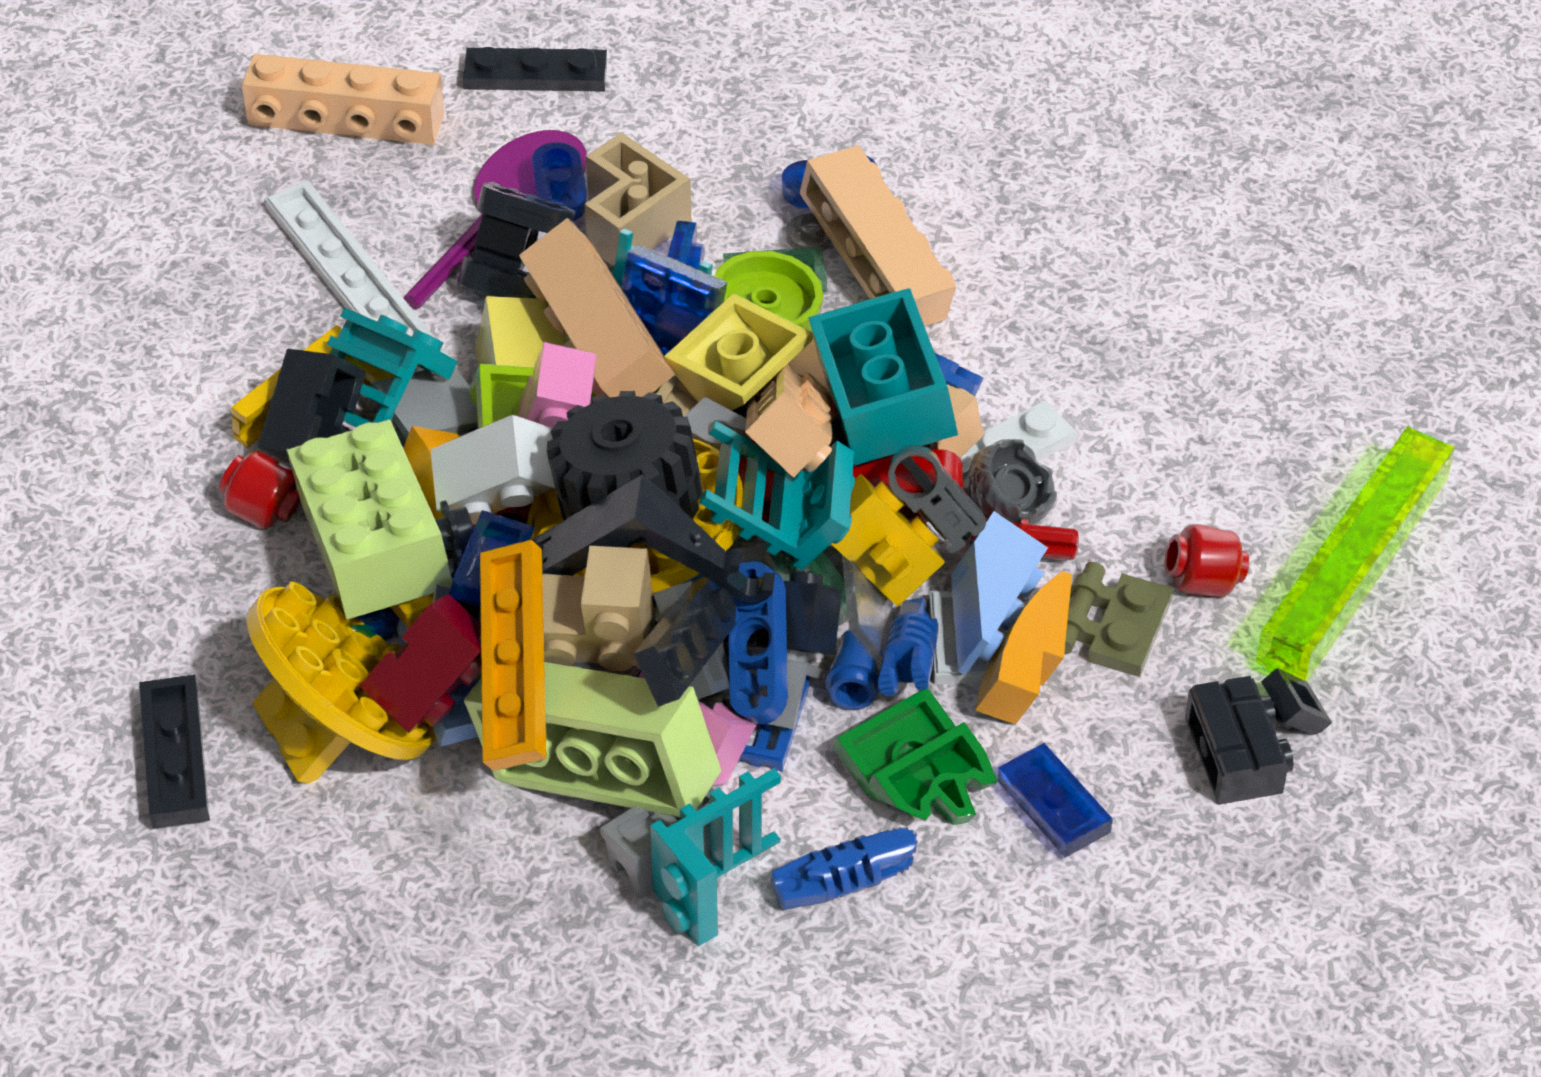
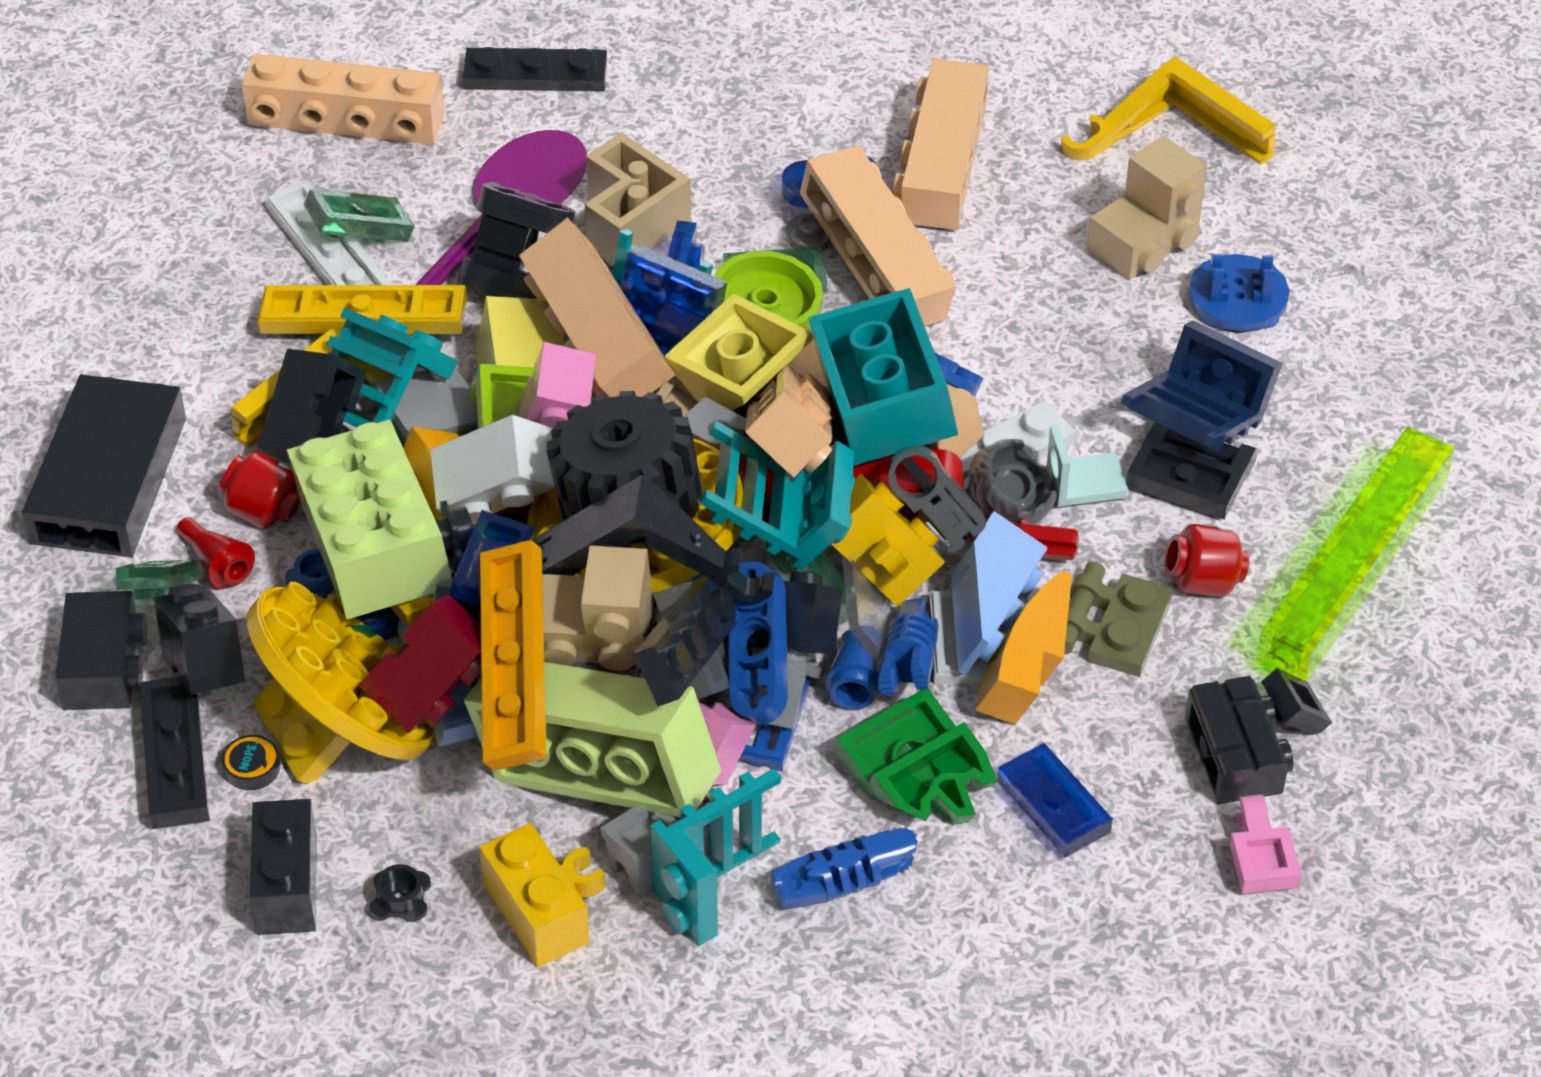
clear blue plate [532,142,587,221] -> none
none -> black brick [22,374,186,558]
none -> black brick [55,591,147,710]
none -> clear green plate [115,559,197,599]
none -> black brick [153,583,246,695]
none -> red cone [176,517,255,590]
none -> black tile [222,735,281,790]
none -> black brick [250,798,317,935]
none -> yellow plate [258,285,467,334]
none -> blue plate [285,549,335,599]
none -> clear green plate [303,188,415,242]
none -> black plate [369,864,431,921]
none -> yellow brick [479,823,606,968]
none -> light nougat brick [893,58,989,230]
none -> light aqua bracket [1046,425,1128,507]
none -> yellow hinge [1061,56,1276,165]
none -> tan brick [1087,135,1207,280]
none -> dark blue plate [1121,320,1283,452]
none -> black plate [1126,422,1258,520]
none -> blue plate [1188,254,1290,331]
none -> bright pink plate [1229,794,1302,894]

